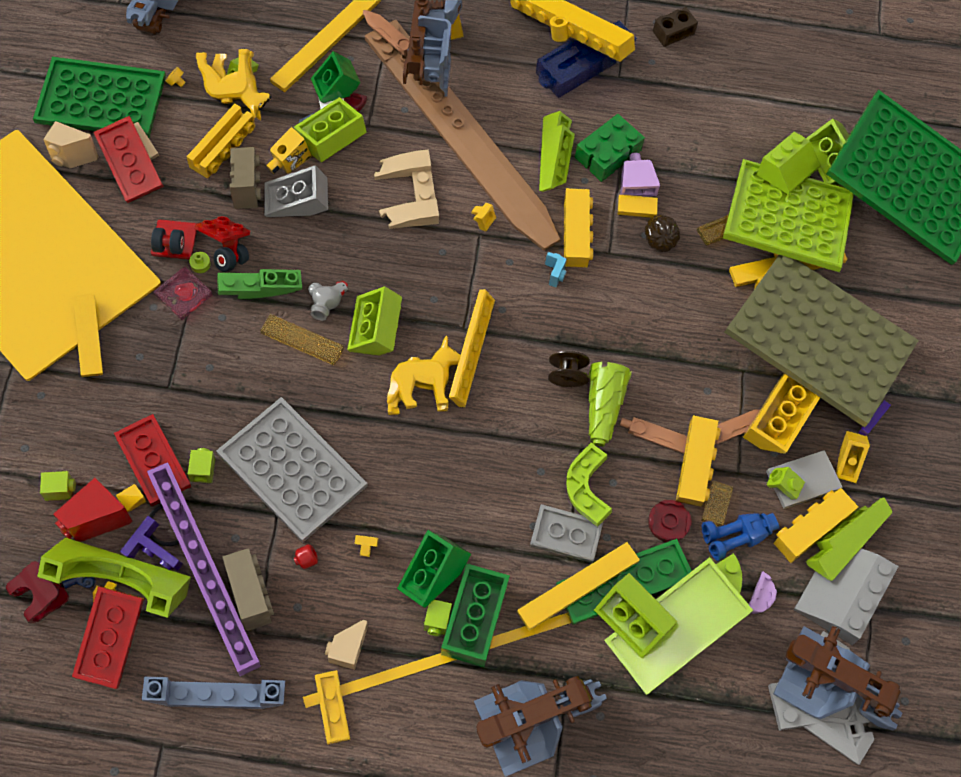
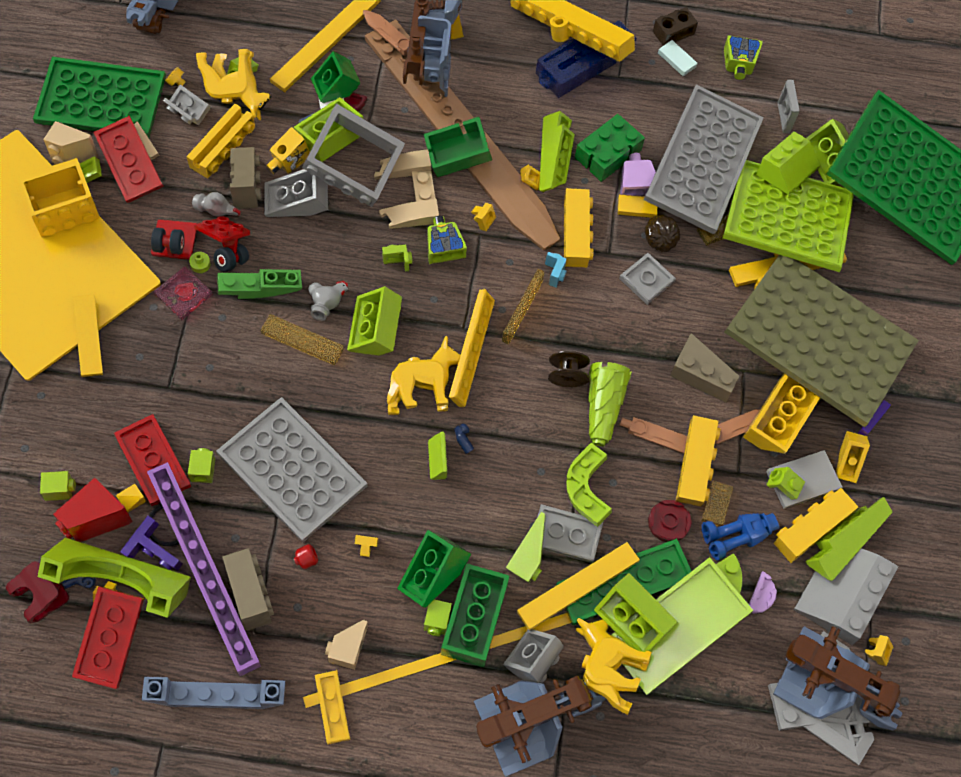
none -> yellow container [17,158,100,237]
none -> lime bracket [80,156,102,183]
none -> light grey bracket [163,84,212,125]
none -> light grey animal [192,192,241,217]
none -> light grey window [302,104,405,207]
none -> lime bracket [382,244,412,271]
none -> green piece [424,117,493,178]
none -> torso [427,216,467,264]
none -> lime slope [428,432,447,480]
none -> dark blue arm [454,423,474,454]
none -> clear yellow tile [502,269,545,344]
none -> light grey brick [503,629,564,683]
none -> lime slope [506,511,546,584]
none -> yellow slope [520,164,540,190]
none -> yellow animal [576,618,652,715]
none -> light grey tile [619,253,676,305]
none -> light grey plate [644,85,764,234]
none -> light aqua tile [658,40,697,76]
none -> dark tan wedge [670,333,739,403]
none -> torso [724,35,763,80]
none -> light grey tile [777,80,799,134]
none -> yellow tile [865,635,893,666]

